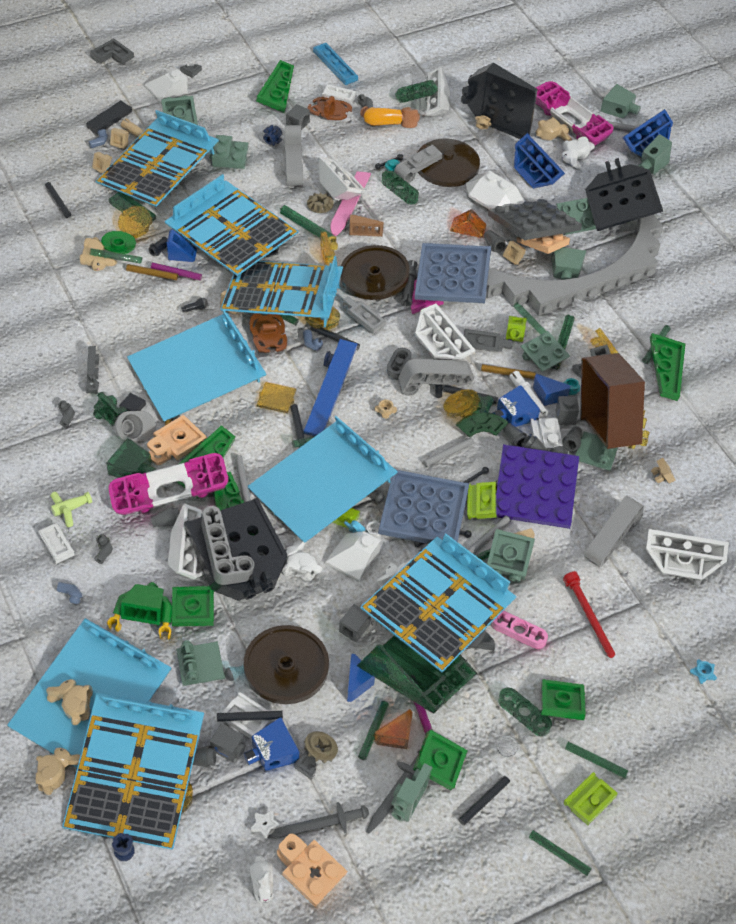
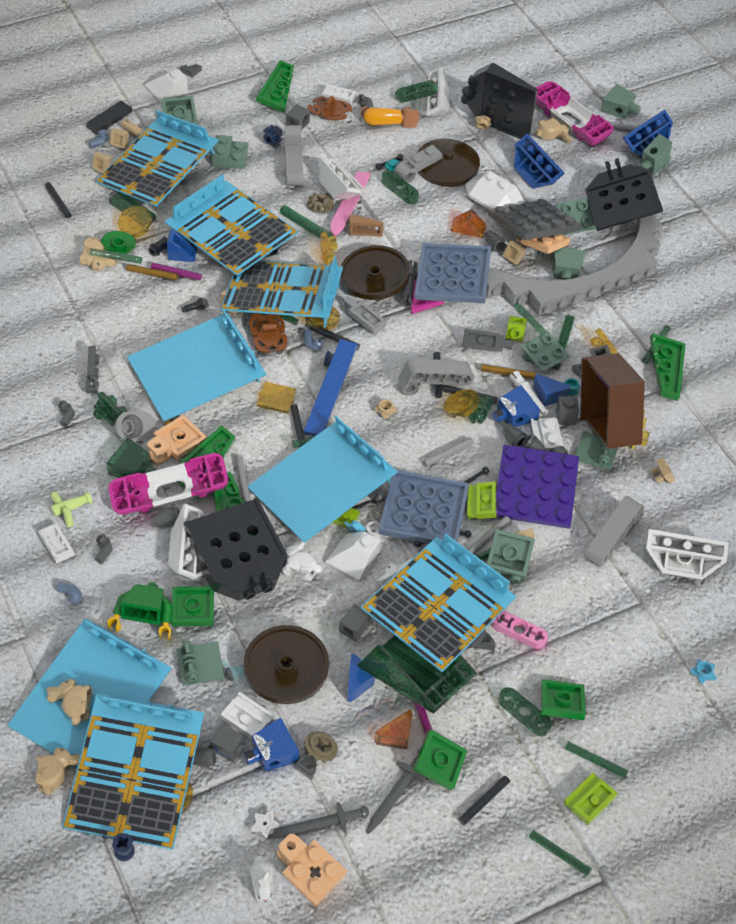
dark grey plate [90,38,134,64] -> none
black tile [119,393,146,412] -> none
light grey beam [201,506,254,585] -> none
black bar [217,710,283,722] -> none
dark azure tile [313,43,358,85] -> none
clear green piece [358,701,389,760] -> none
dark grey plate [387,347,412,379] -> none
sand green plate [391,763,432,822] -> none
white wedge [415,304,476,359] -> none
dark green tile [455,412,509,437] -> none
white animal [561,137,595,170] -> none
dark grey cone [562,426,582,451] -> none
red piece [563,571,615,658] -> none

